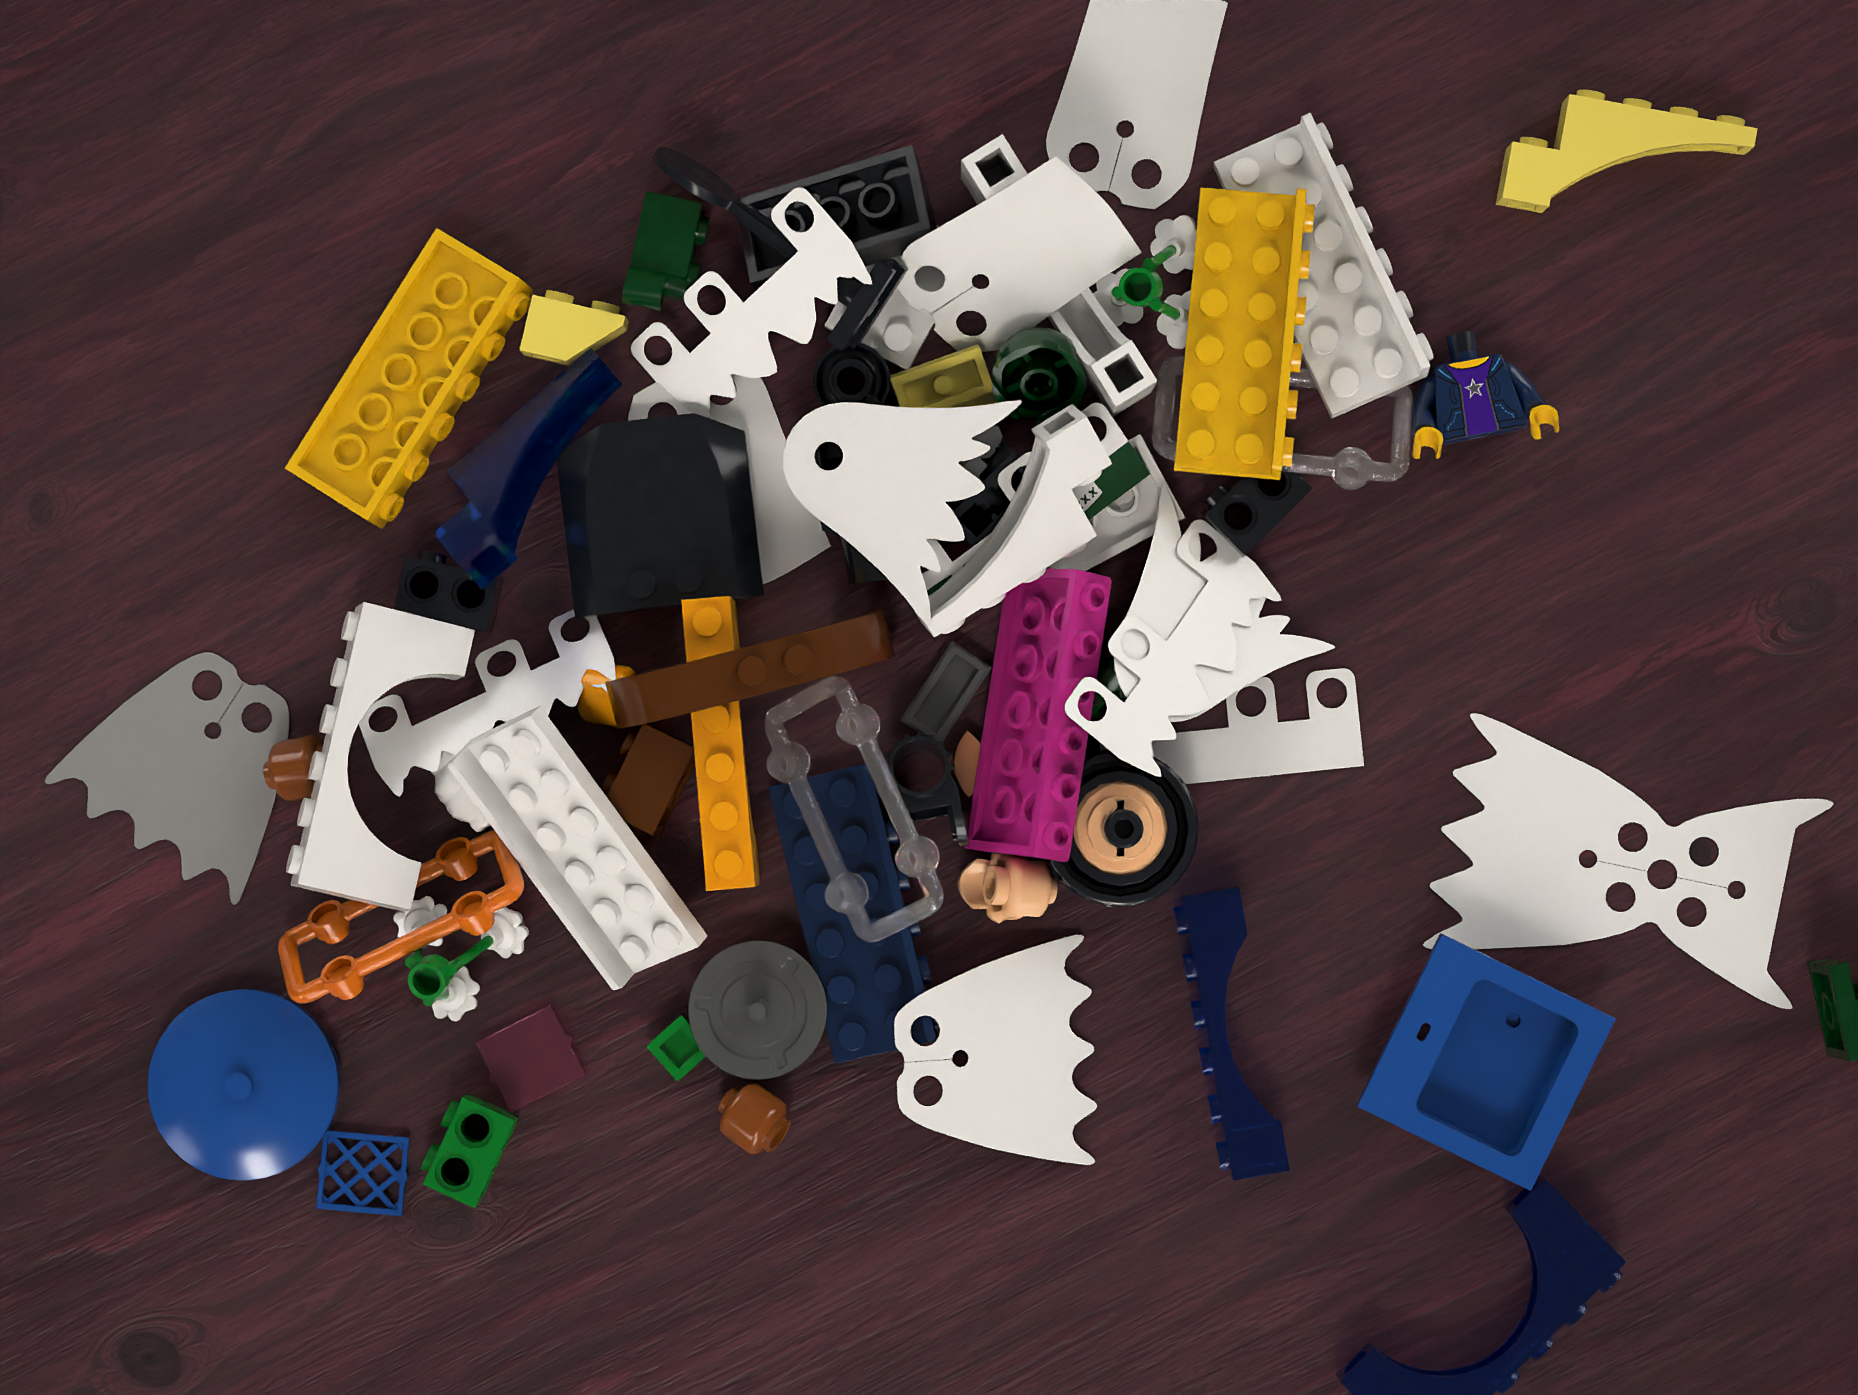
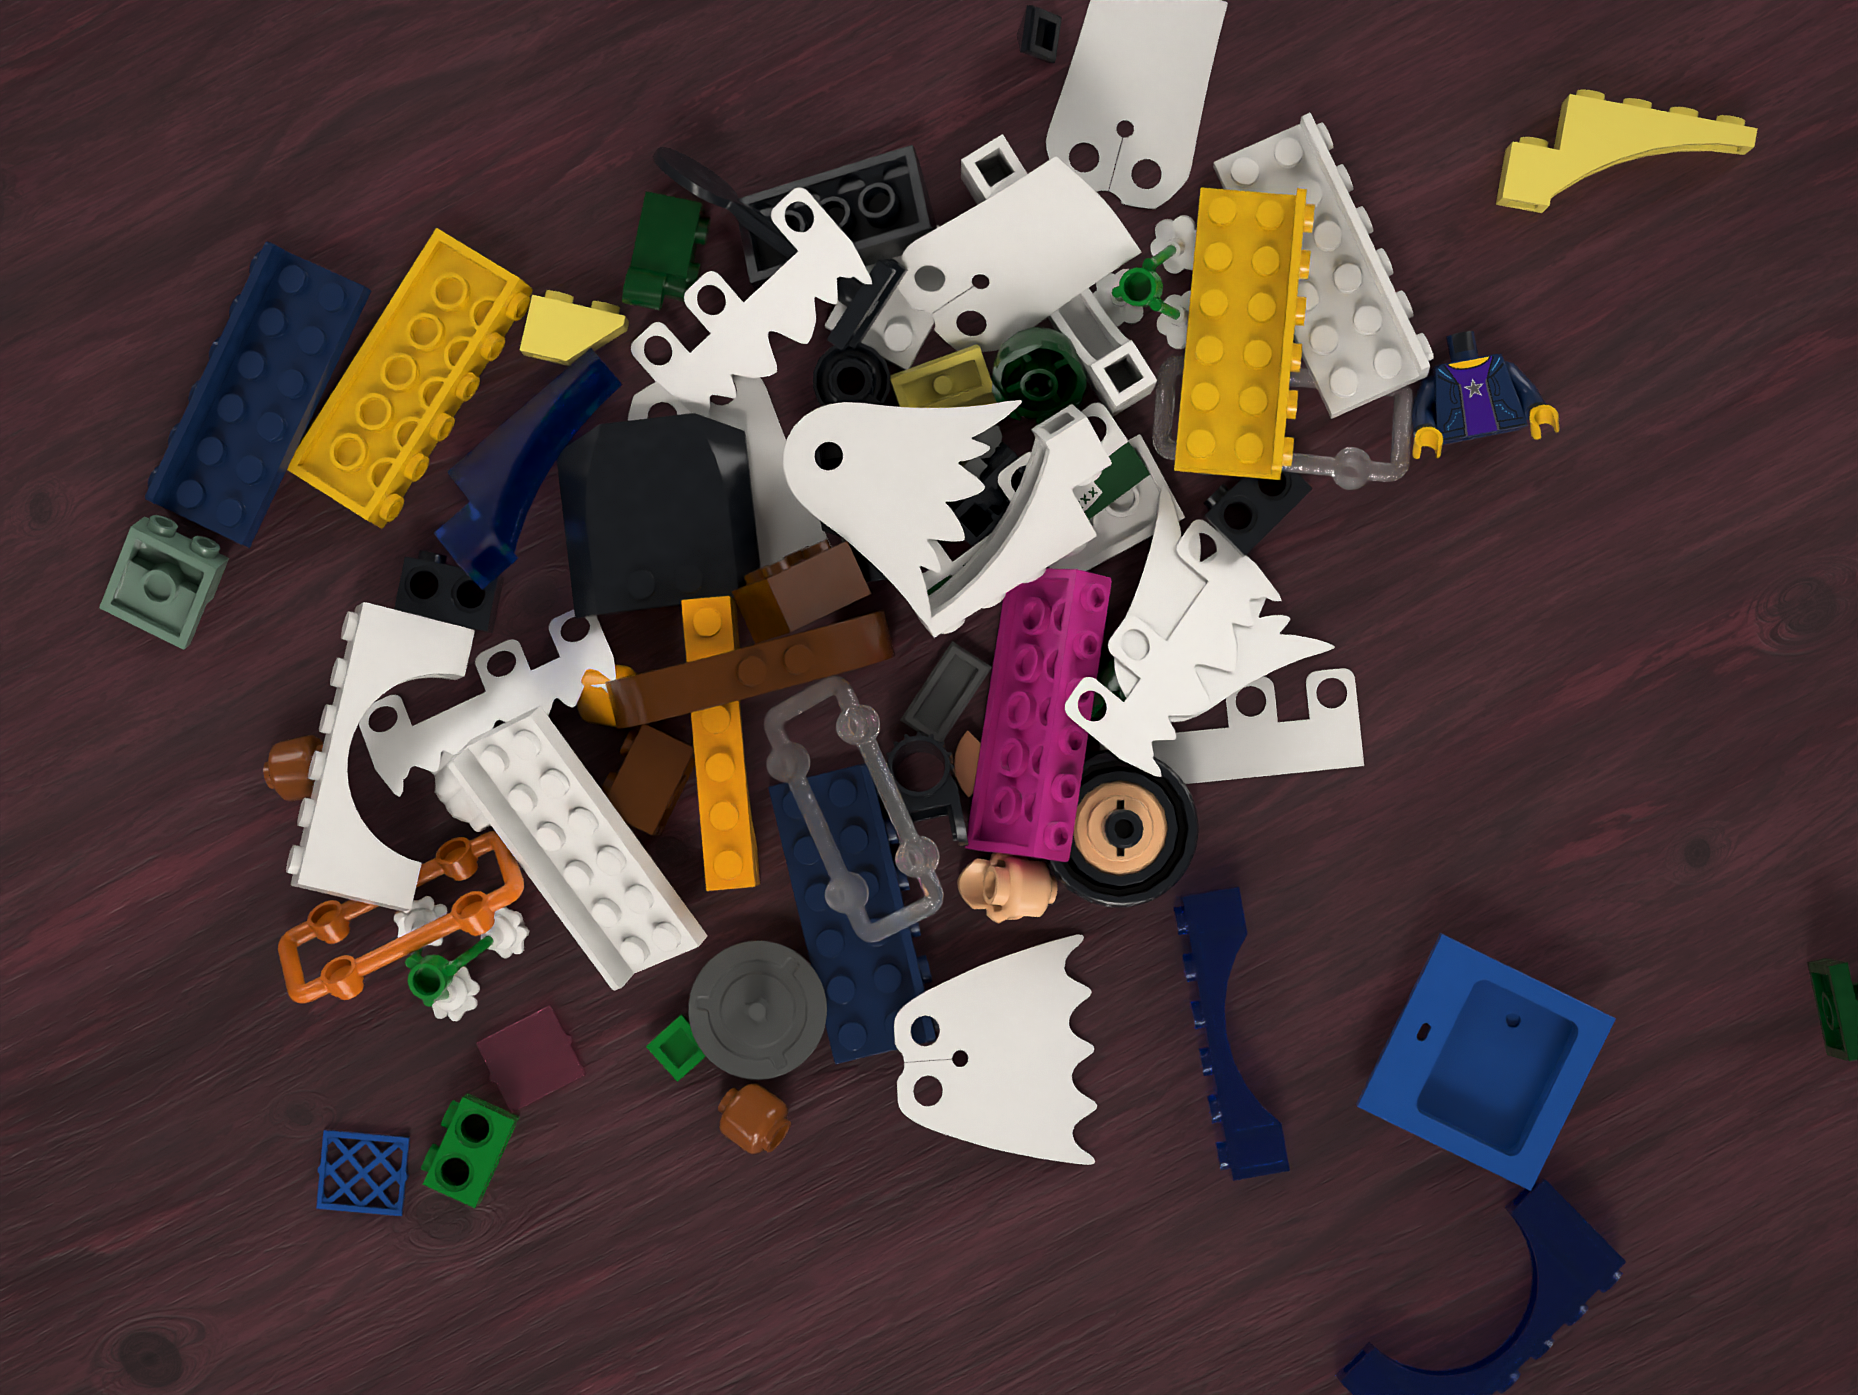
light grey piece [45,652,289,905] -> none
blue dish [148,989,341,1180] -> none
white piece [1423,713,1834,1009] -> none
none -> sand green plate [99,515,229,650]
none -> dark blue bracket [145,241,371,548]
none -> reddish brown brick [731,539,871,644]
none -> black slope [1017,5,1062,63]

